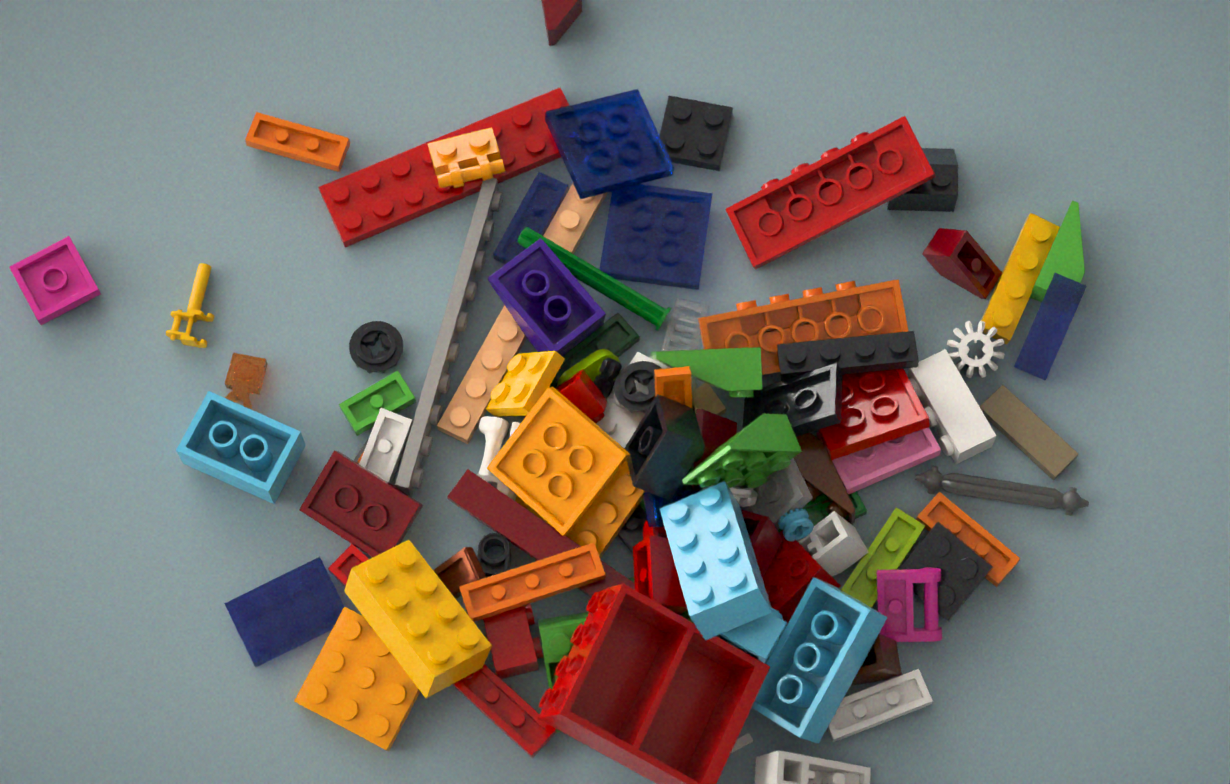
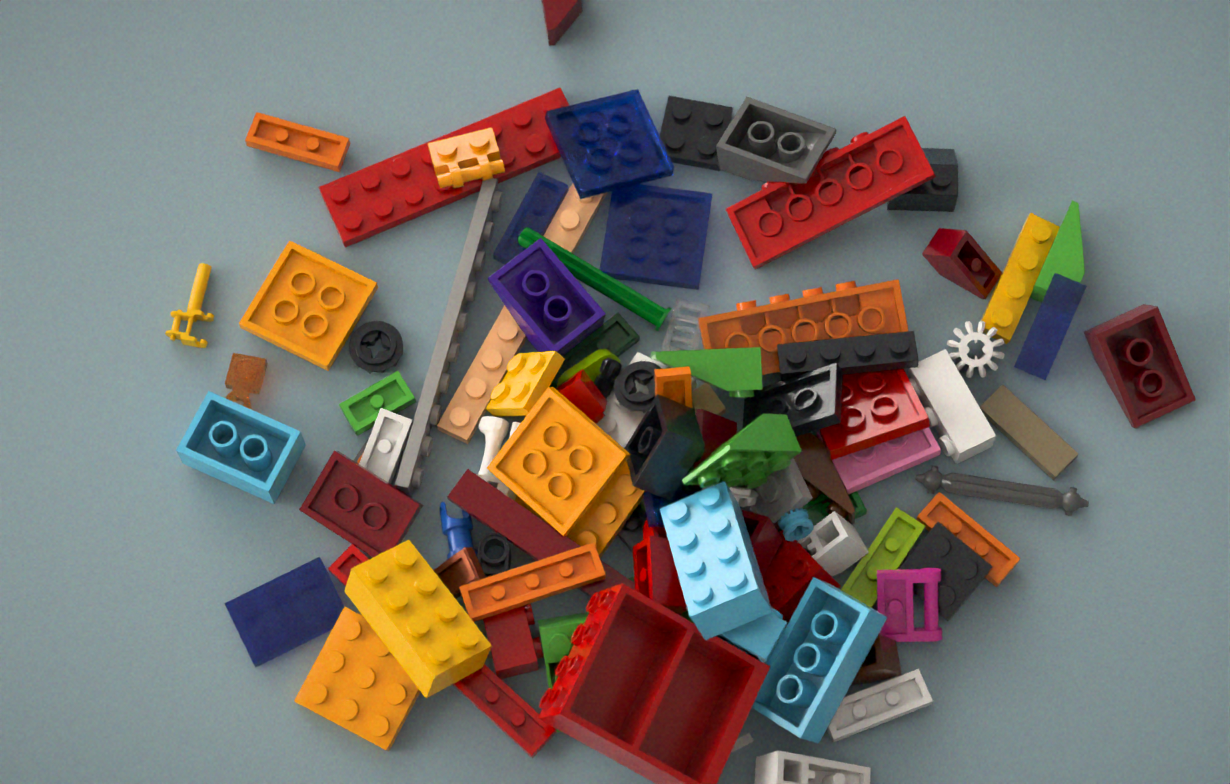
dark pink plate [9,236,101,325] -> none
none -> light orange plate [239,240,378,371]
none -> blue piece [439,502,478,560]
none -> dark grey slope [716,97,836,183]
none -> dark red slope [1084,304,1196,428]

